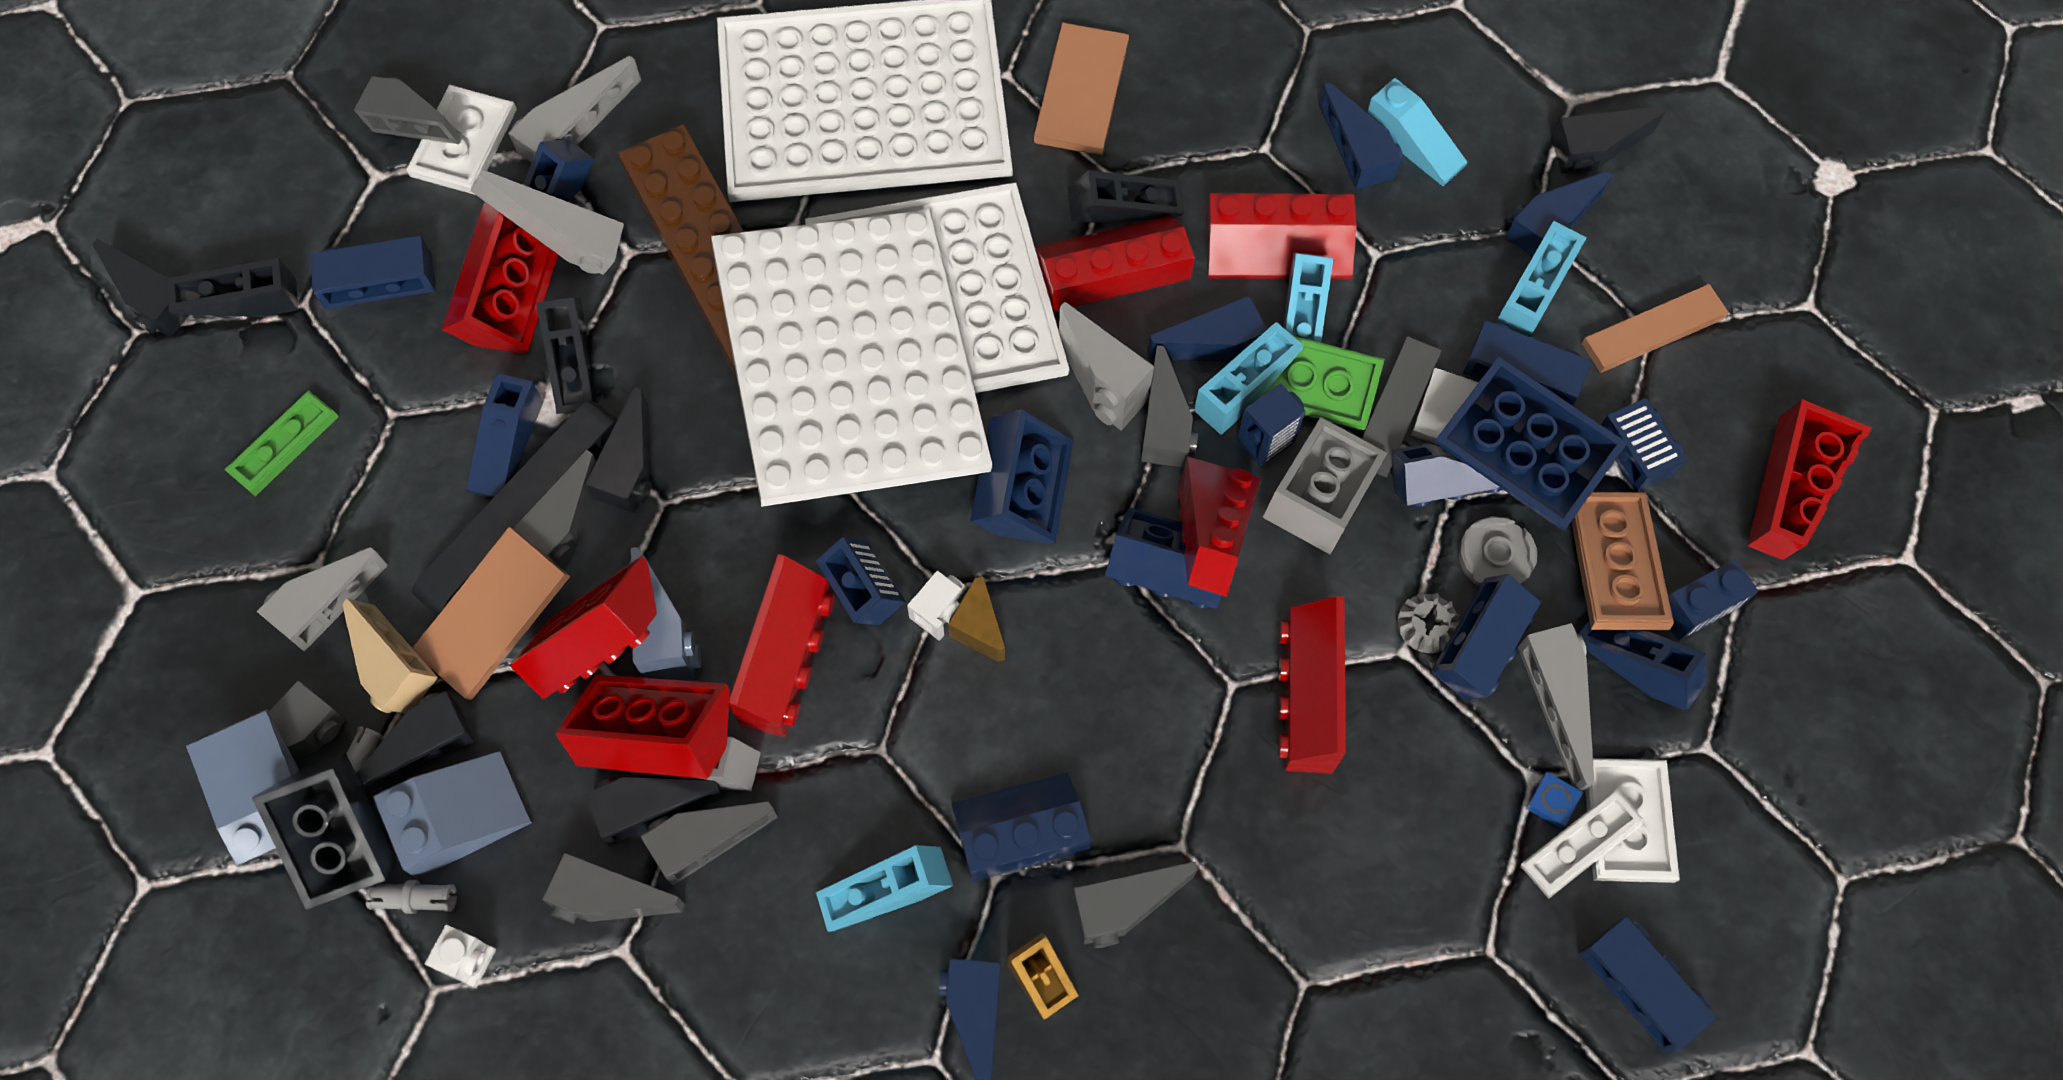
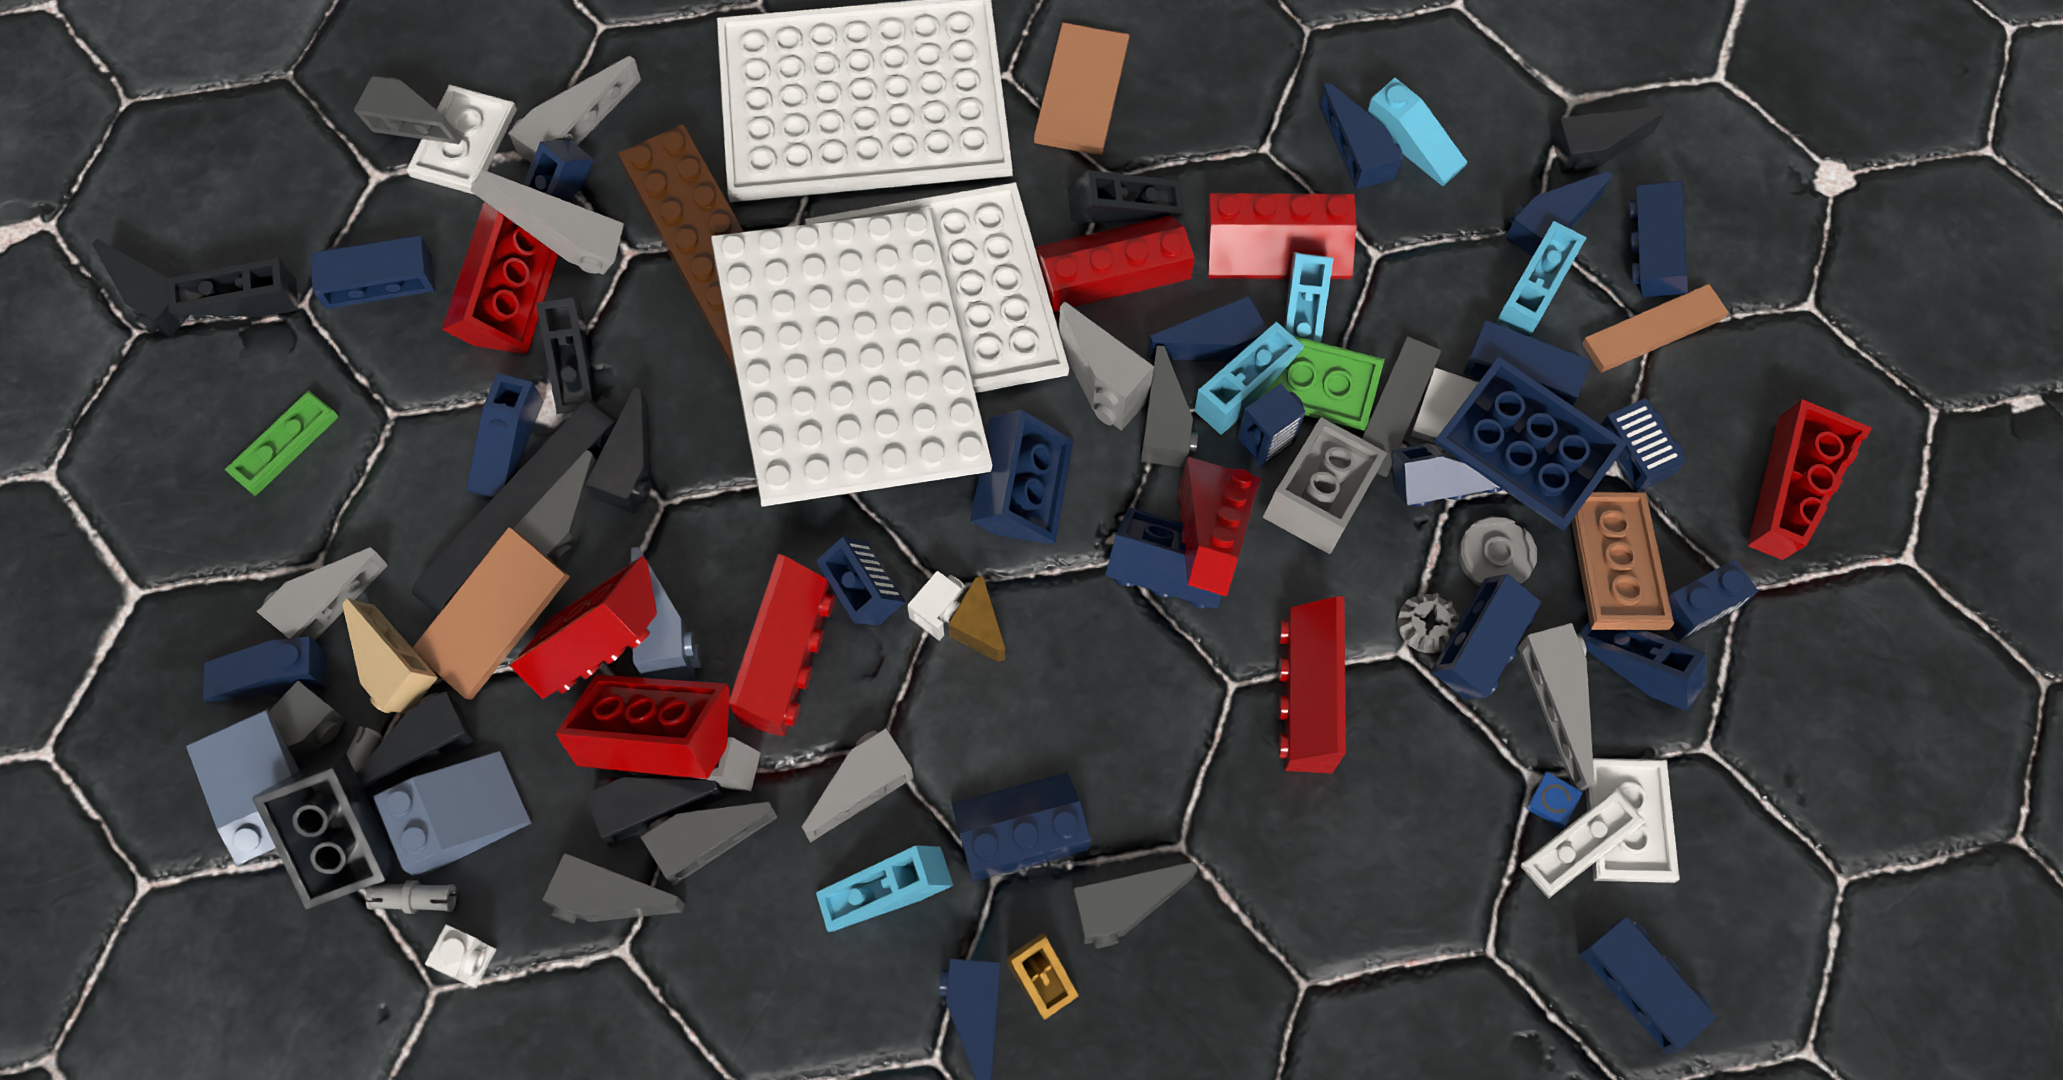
none -> dark blue slope [203,636,326,702]
none -> light grey slope [802,729,914,842]
none -> dark blue brick [1630,181,1688,298]

